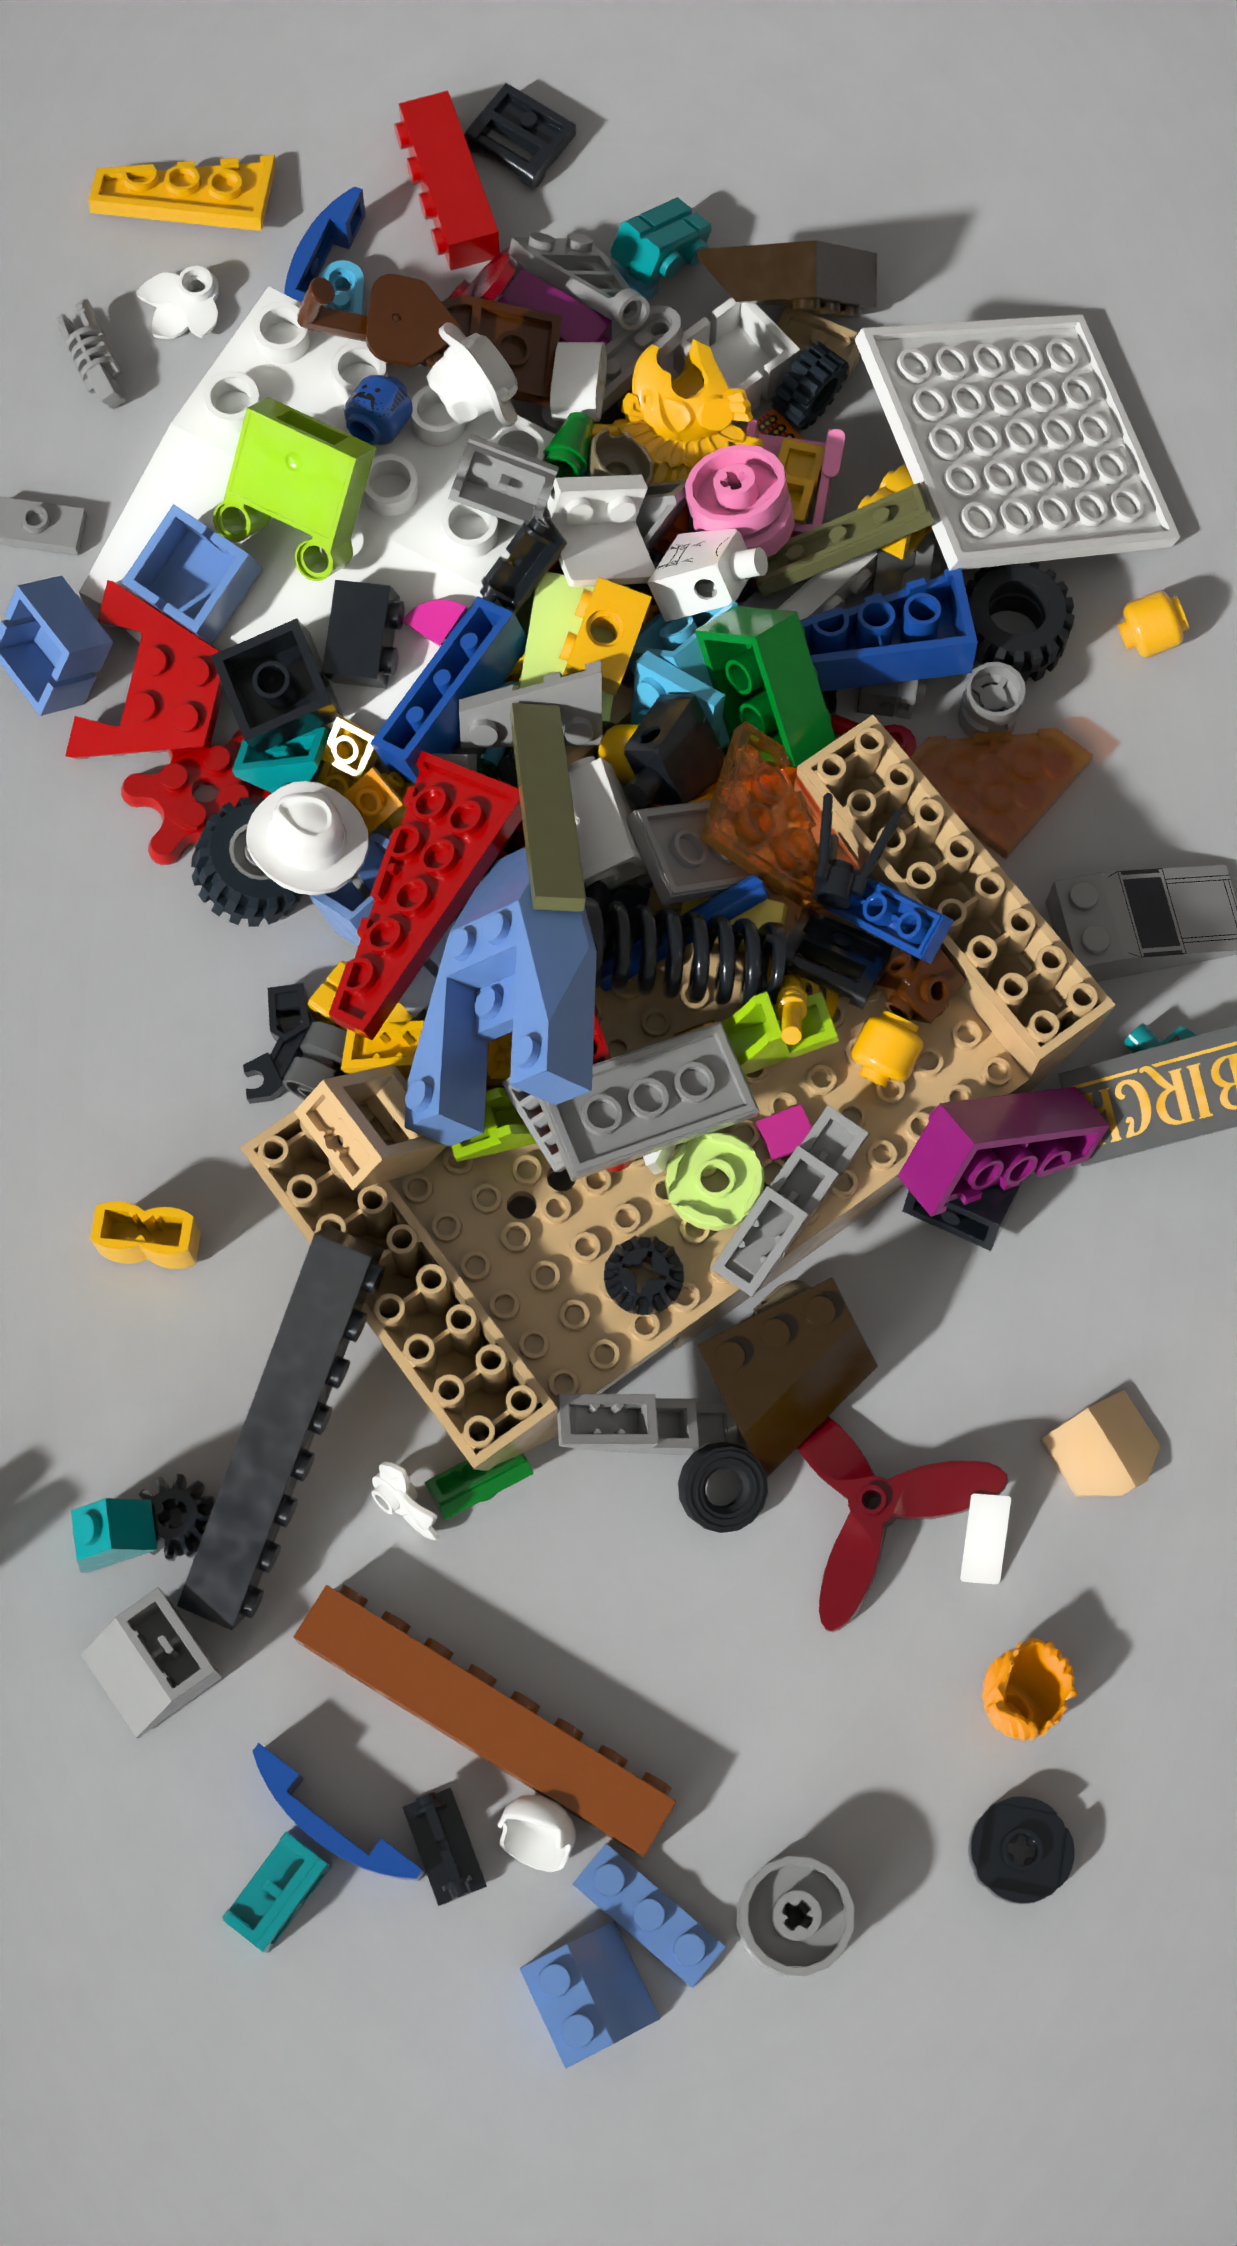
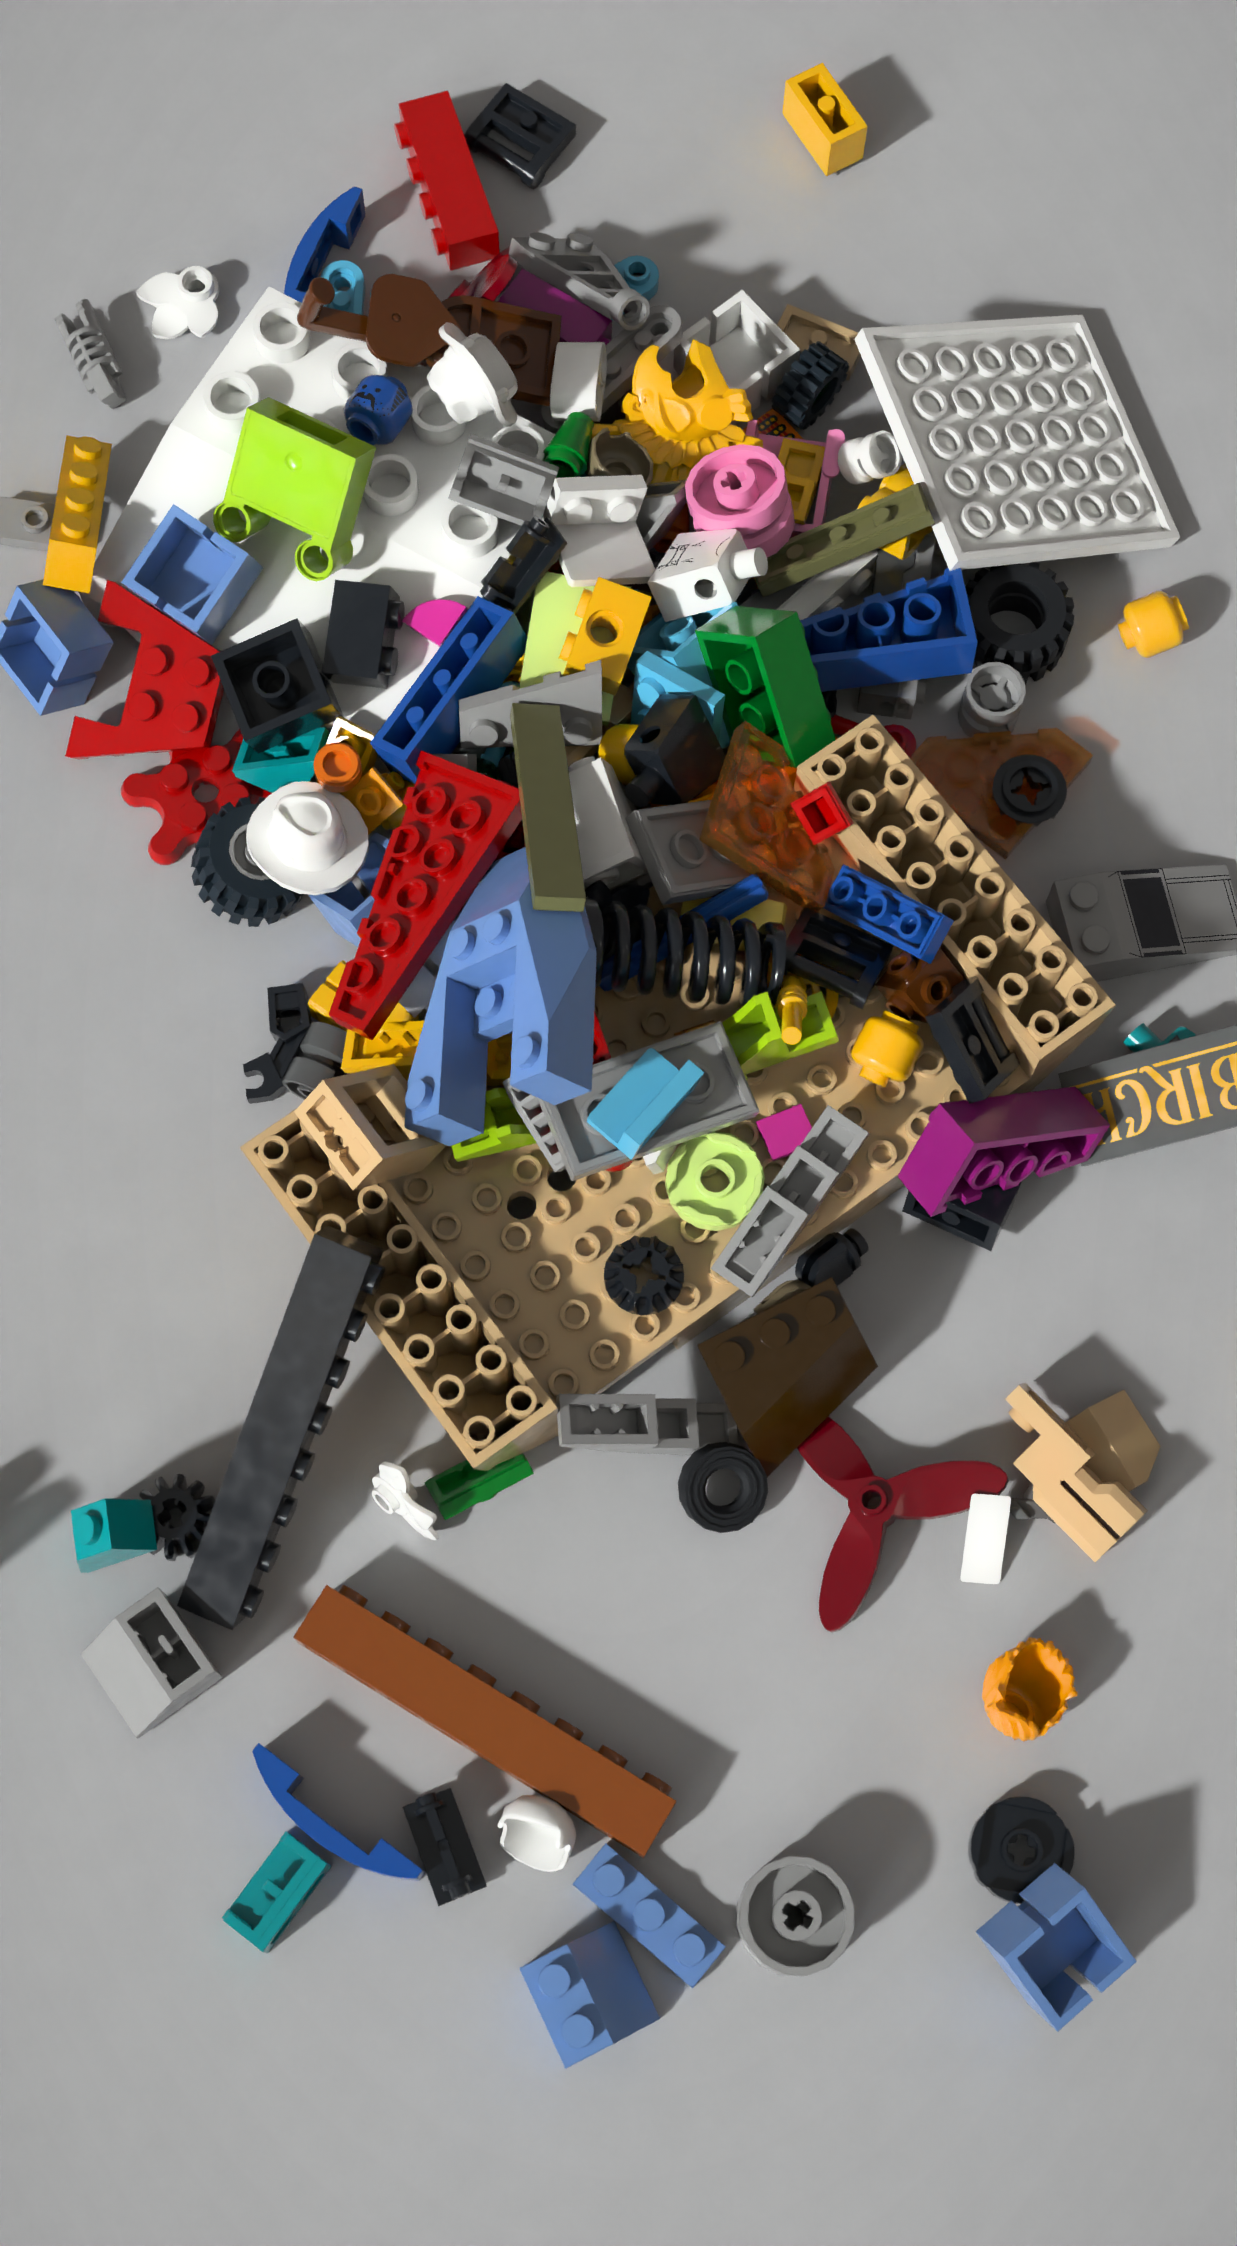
yellow wing [88,155,276,231] -> none
yellow brick [90,1201,201,1269] -> none
teal brick [610,197,712,284] -> none
dark brown wedge [698,240,877,317] -> none
black plant [812,793,904,909] -> none
none -> yellow brick [43,435,112,594]
none -> orange tile [313,742,362,793]
none -> medium azure panel [587,1048,705,1160]
none -> yellow brick [782,62,868,177]
none -> red slope [790,781,854,845]
none -> black arm [795,1228,869,1287]
none -> white wheel [838,430,902,485]
none -> black plate [925,976,1020,1104]
none -> medium blue piece [976,1863,1137,2032]
none -> black gear [992,755,1067,827]
none -> tan plate [1005,1383,1148,1562]

